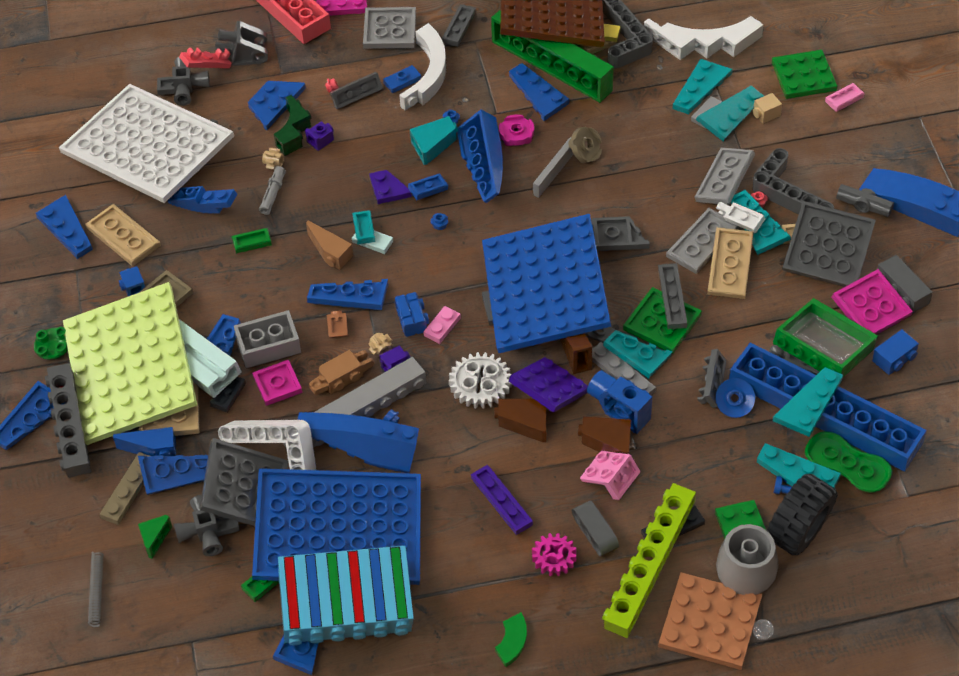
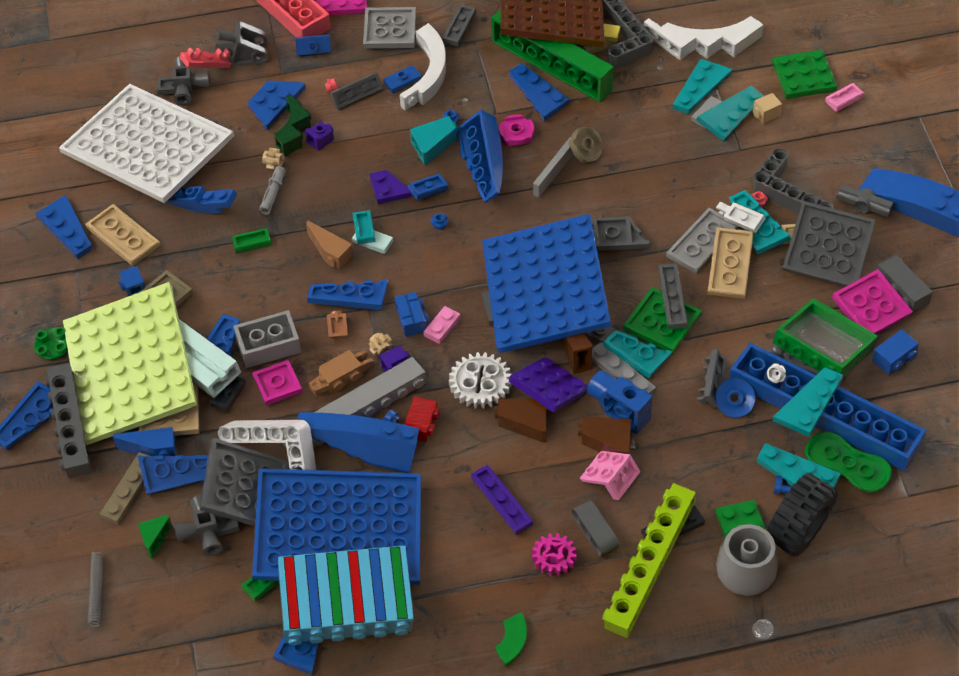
nougat plate [658,572,762,670] -> none
light grey tile [695,148,755,205] -> none
none -> blue plate [295,34,331,55]
none -> red brick [404,396,440,442]
none -> white plate [767,364,786,383]

